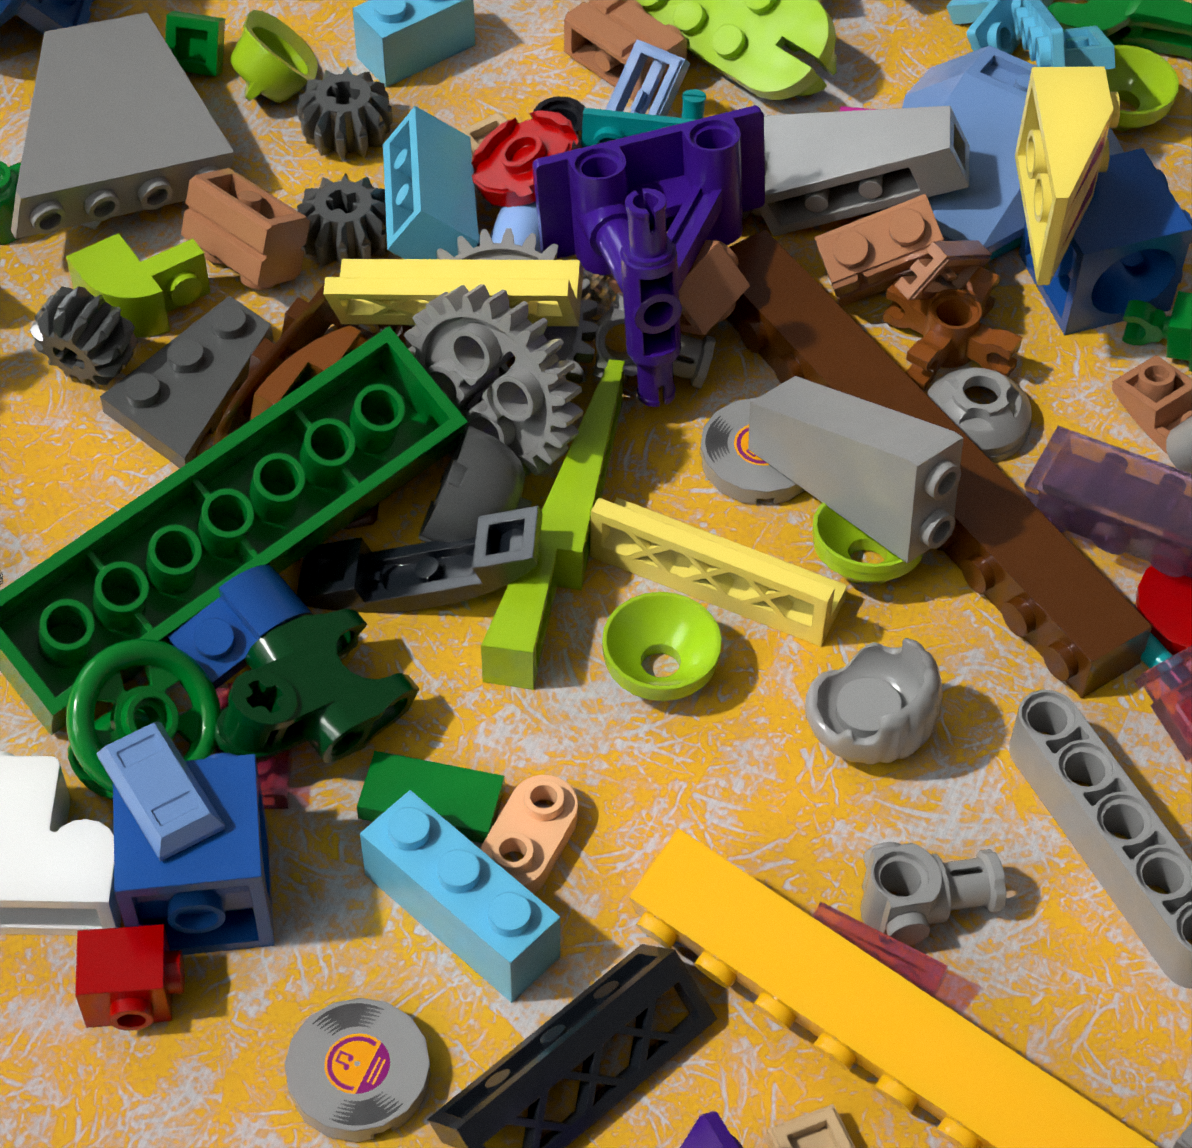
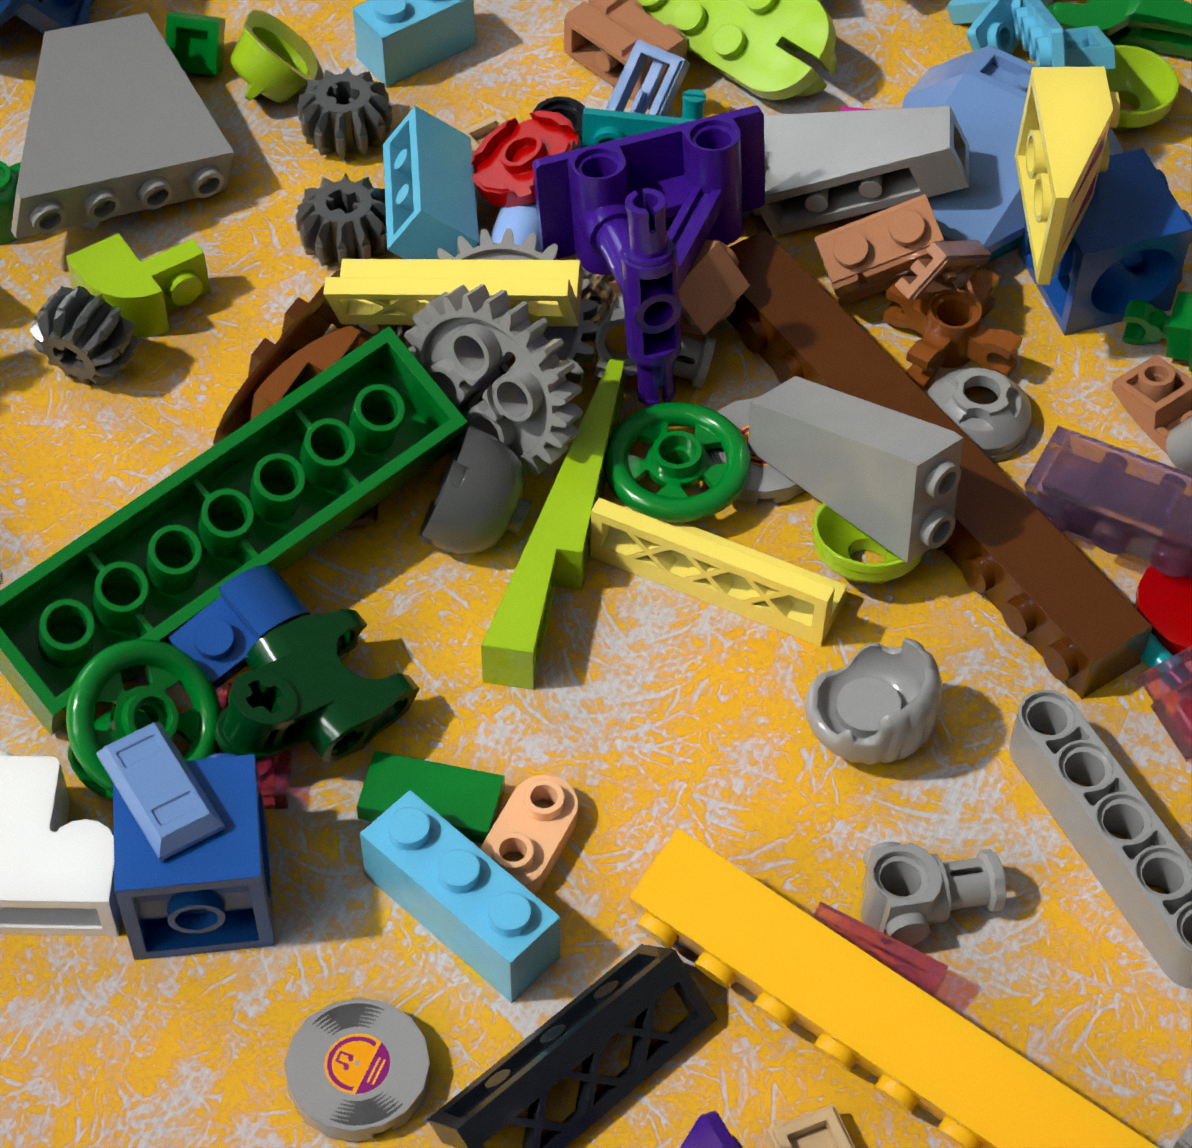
red brick [75,924,185,1031] -> none
dark grey wing [100,296,273,468] -> none
nougat brick [181,168,310,290] -> none
black slope [297,506,543,612] -> none
lime piece [602,592,722,701] -> none
none -> green plate [603,402,751,522]

